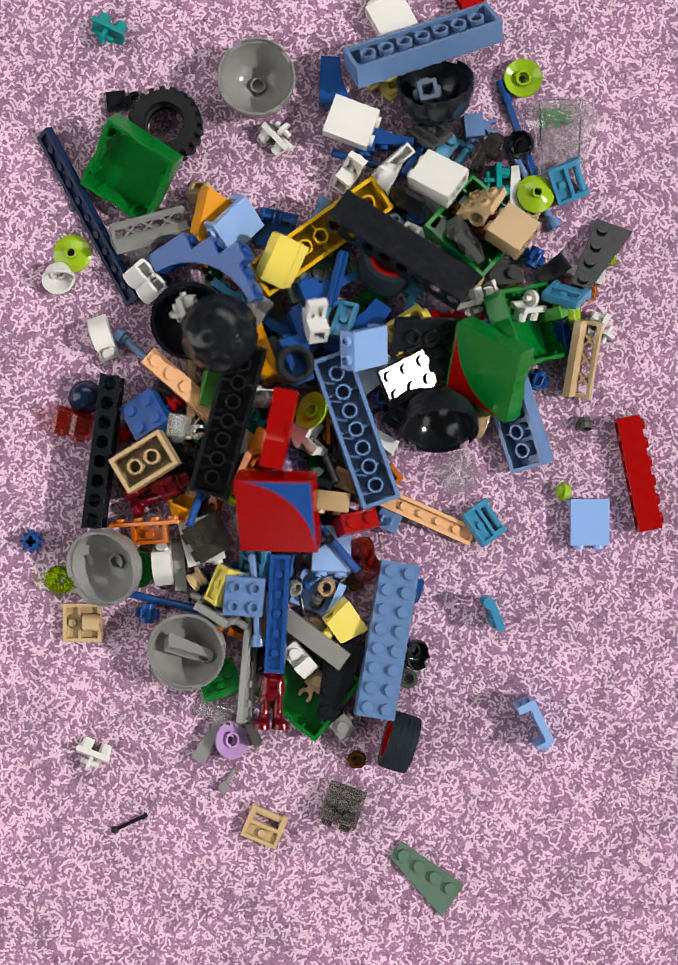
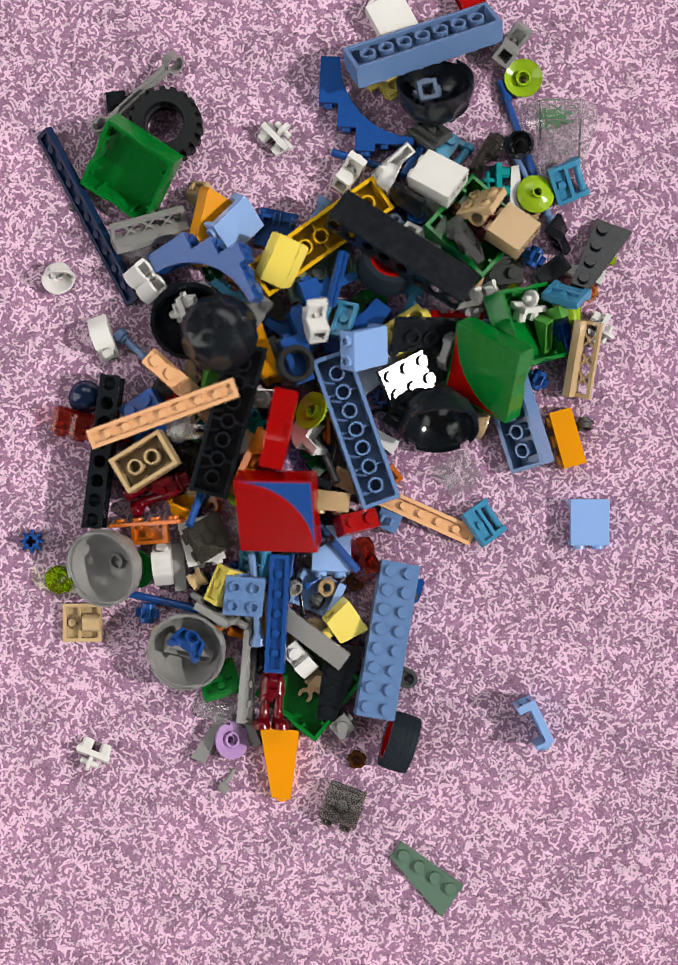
lime dish [53,235,92,273] -> none
teal hips [91,12,127,46] -> none
black hinge [111,813,148,834] -> none
light grey rock [218,37,296,119] -> none
tan plate [240,802,289,850] -> none
white brick [323,94,382,151] -> none
black hair [404,639,430,671] -> none
medium blue brick [462,112,498,144] -> none
dark azure plate [480,595,506,632] -> none
lime plate [555,482,572,501] -> none
red brick [614,414,664,532] -> none
none -> light nougat plate [86,378,240,449]
none -> light grey piece [91,51,184,138]
none -> blue piece [167,627,205,663]
none -> light orange slope [261,724,299,802]
none -> dark grey plate [436,332,455,371]
none -> light grey brick [492,20,533,69]
none -> bright green piece [534,314,554,355]
none -> black panel [544,213,571,256]
none -> light orange brick [544,407,587,469]

